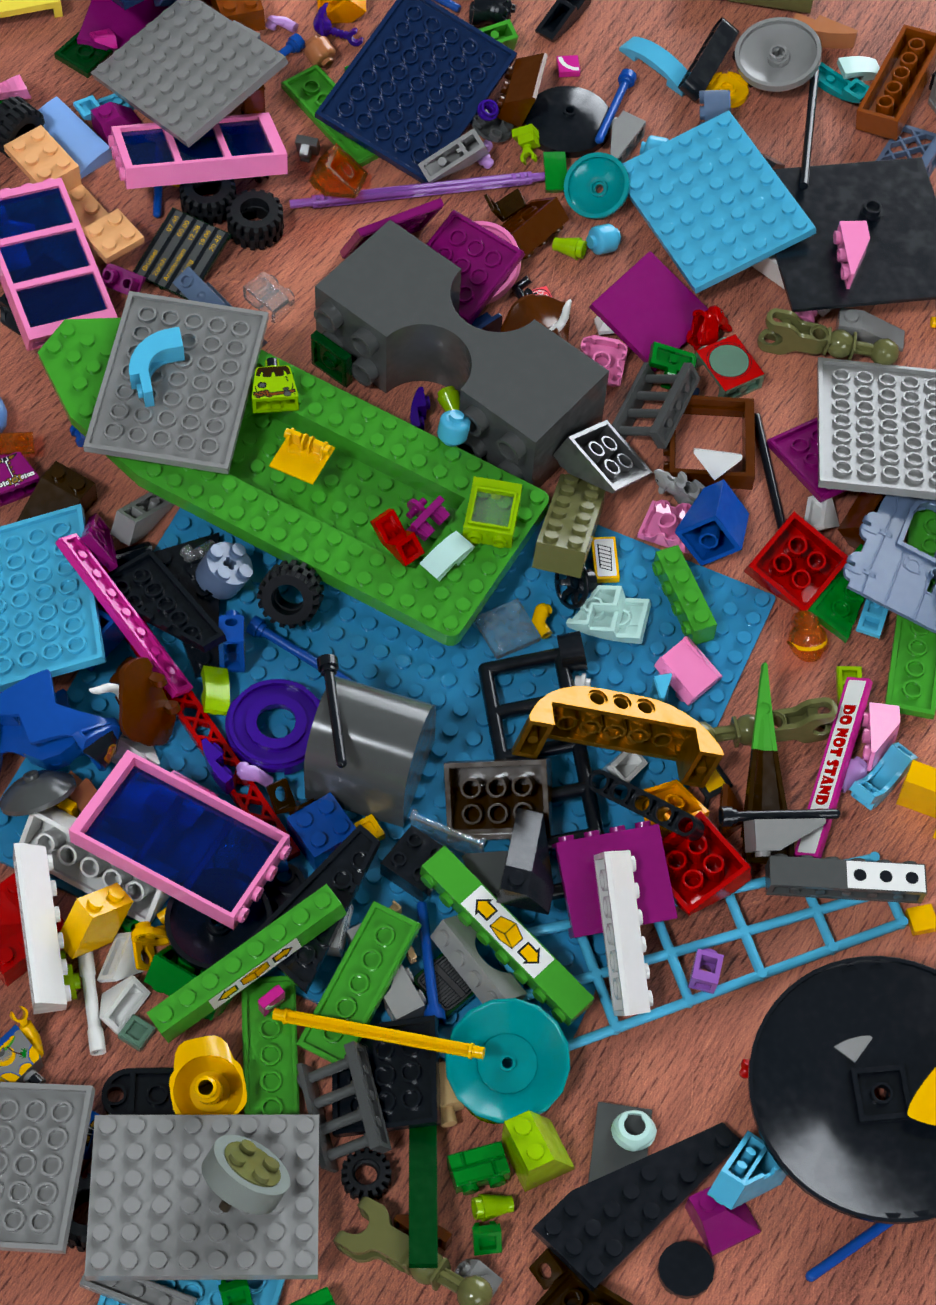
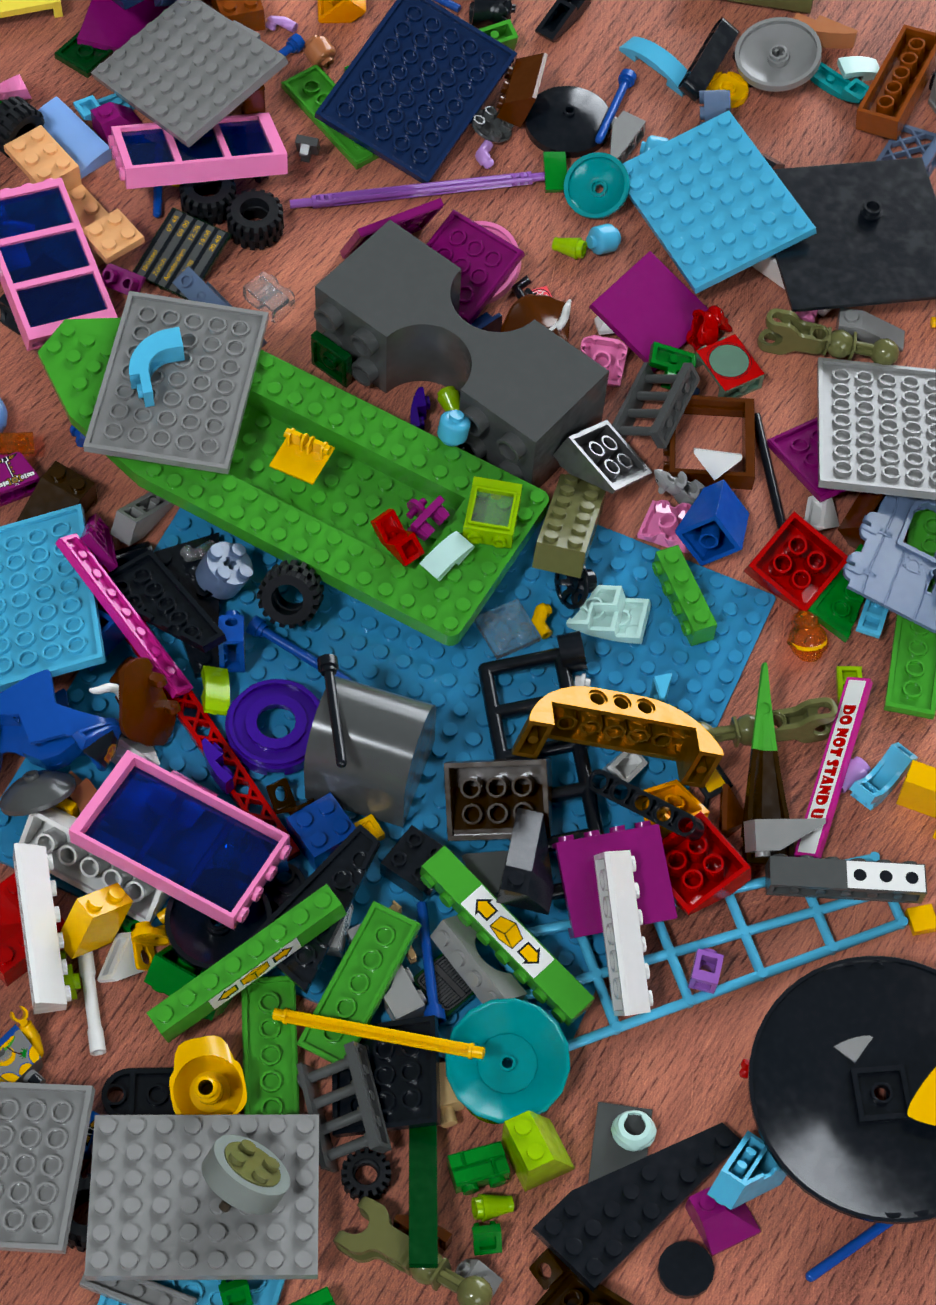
dark pink slope [89,28,118,49] -> none
white slope [99,975,151,1035] -> none
sand green tile [118,1014,156,1052] -> none
lavender arm [236,762,273,787] -> none
lime torso [252,357,299,413] -> none
dark pink tile [258,984,286,1017] -> none
clear orange slope [308,143,368,199] -> none
dark purple piece [313,3,364,46] -> none
clear piece [410,809,486,854] -> none
light grey slope [418,128,489,184] -> none
dark purple plate [477,99,499,121] -> none
dark brown bracket [484,189,527,222] -> none
reddish brown slope [501,197,570,259] -> none
lime piece [511,124,540,165] -> none
dark pink tile [556,55,580,77] -> none
tile [591,537,620,583] -> none
bright pink slope [654,636,723,706] -> none
black piece [718,806,841,827] -> none
black piece [799,68,819,190] -> none
bright pink slope [833,221,870,289] -> none
bright pink slope [861,702,900,771] -> none

